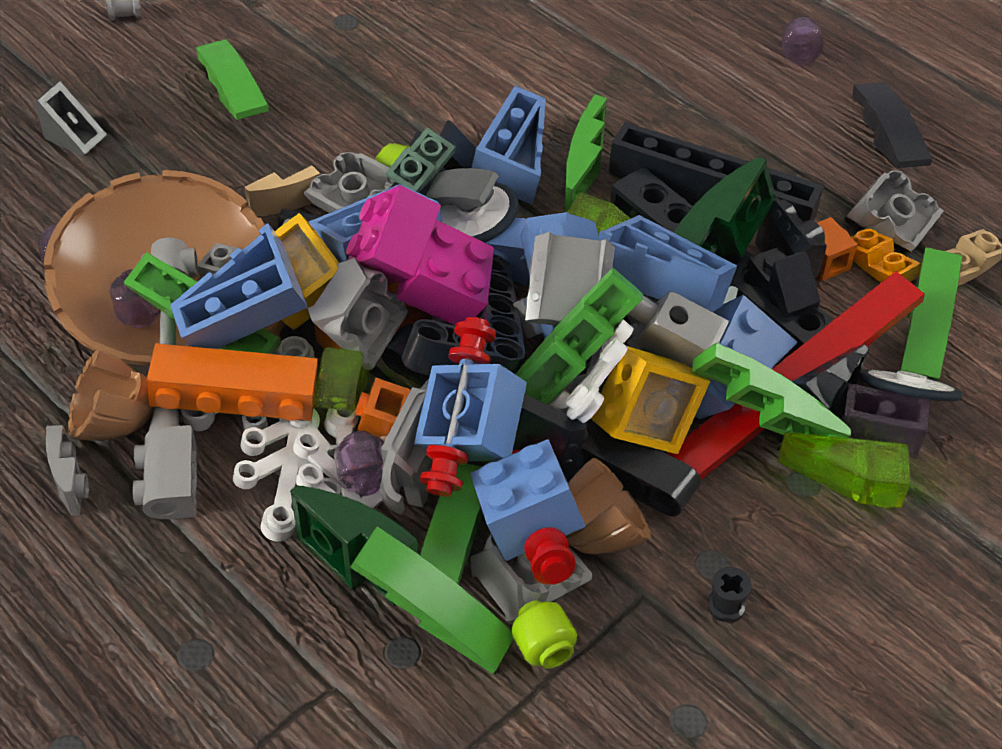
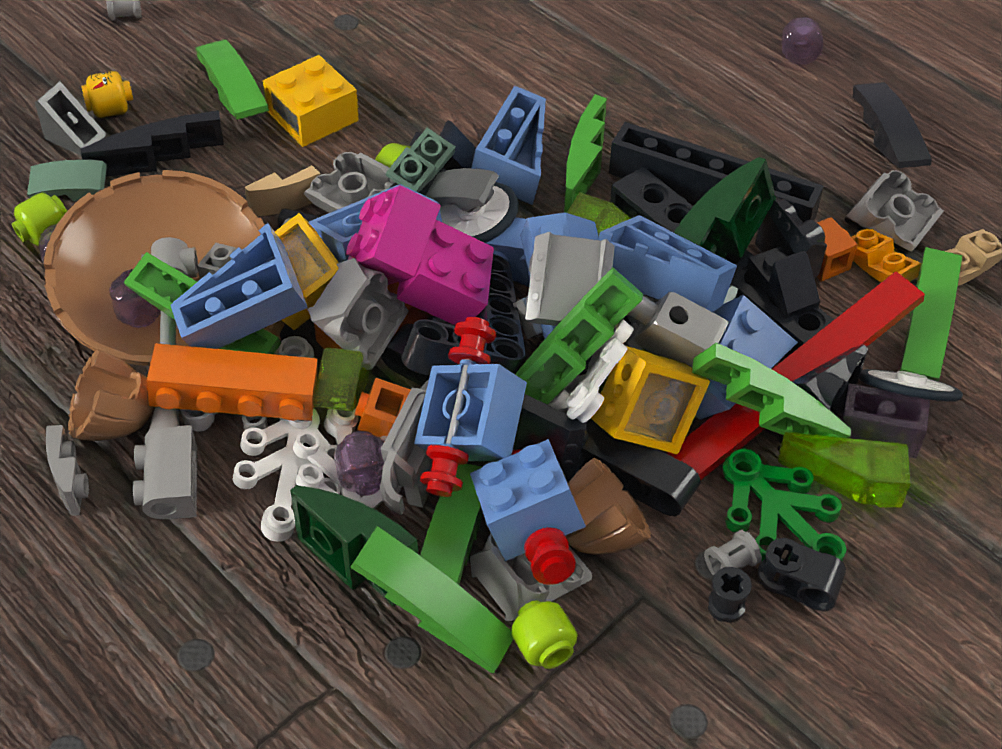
none -> lime head [11,193,67,246]
none -> sand green slope [27,160,107,202]
none -> black slope [80,110,224,177]
none -> yellow head [81,71,133,118]
none -> yellow piece [263,55,359,147]
none -> light grey bush [704,530,762,576]
none -> green plant [723,449,846,562]
none -> black piece [757,538,846,611]

